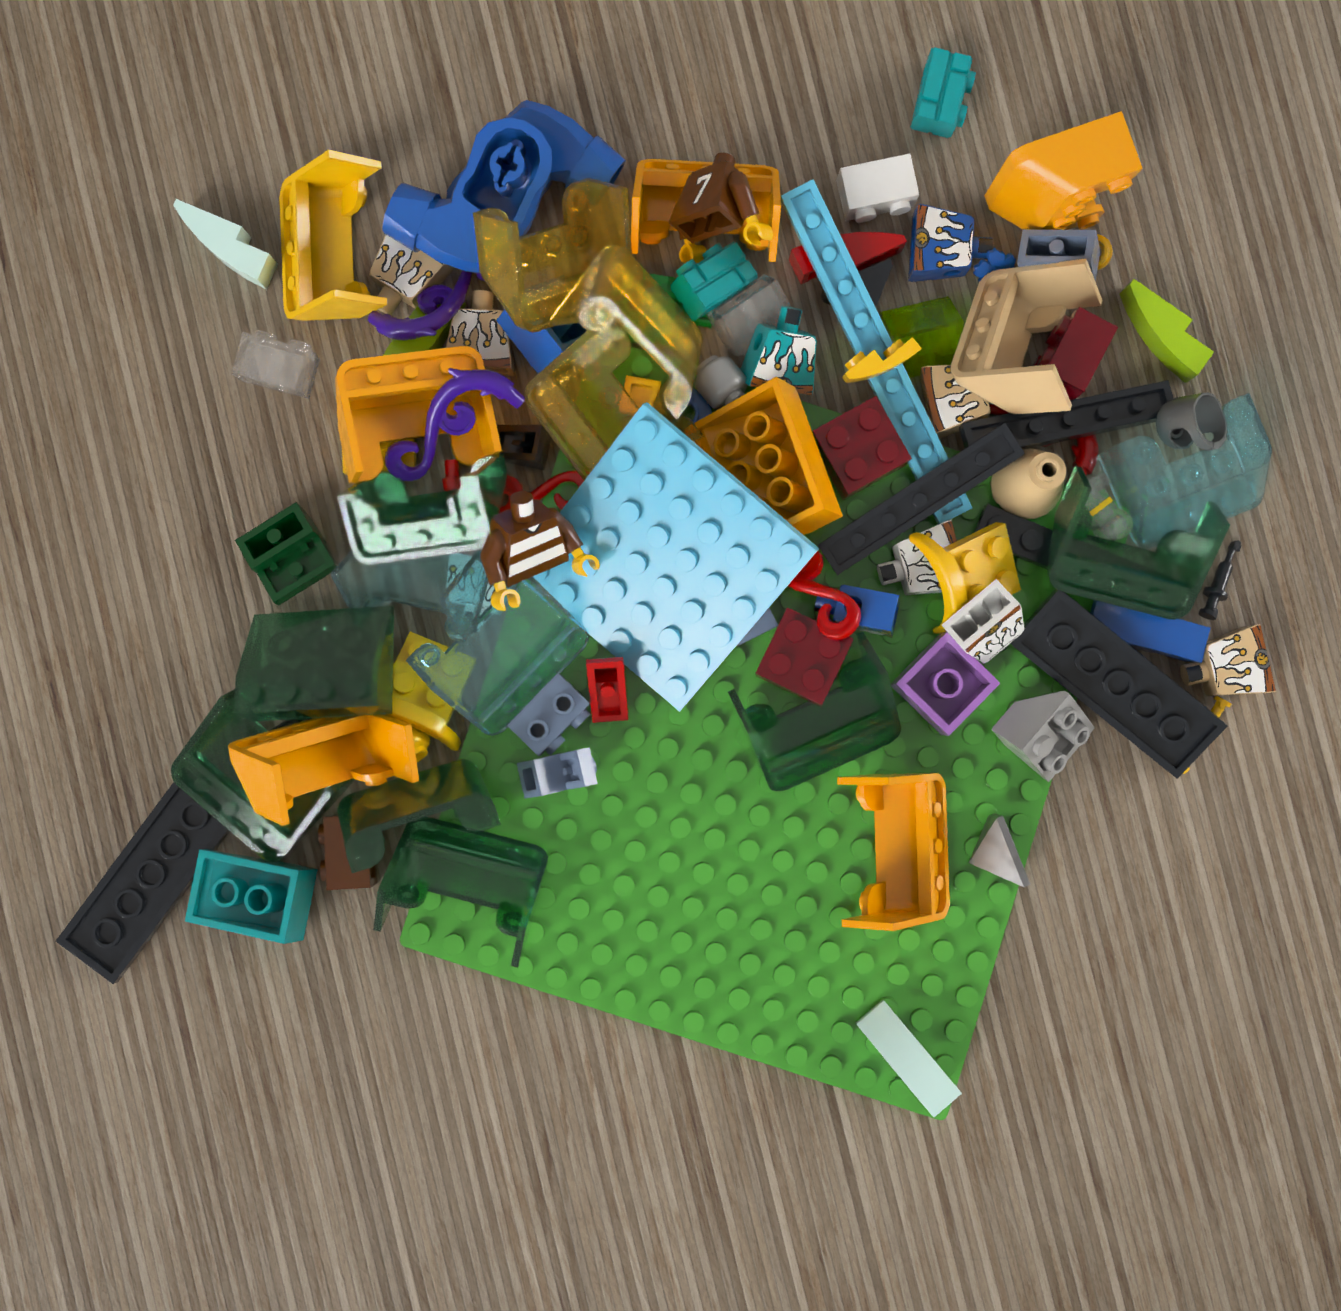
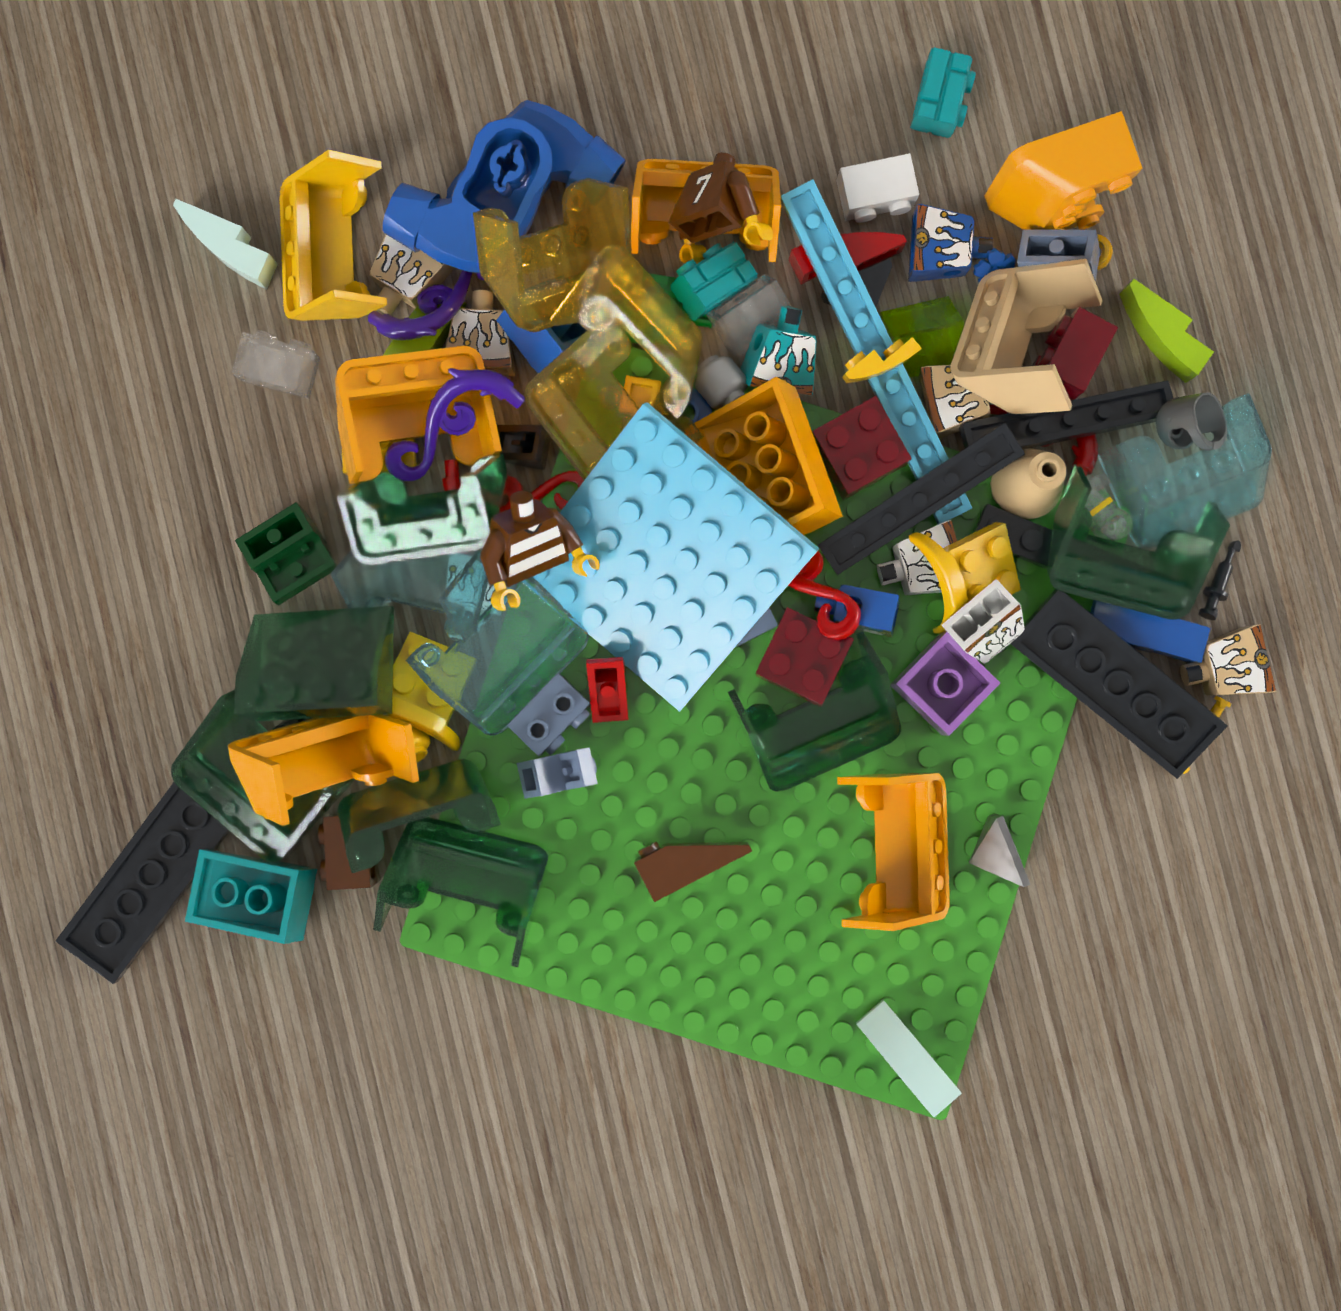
light grey slope [991,691,1095,782] -> none
none -> reddish brown slope [634,841,752,902]

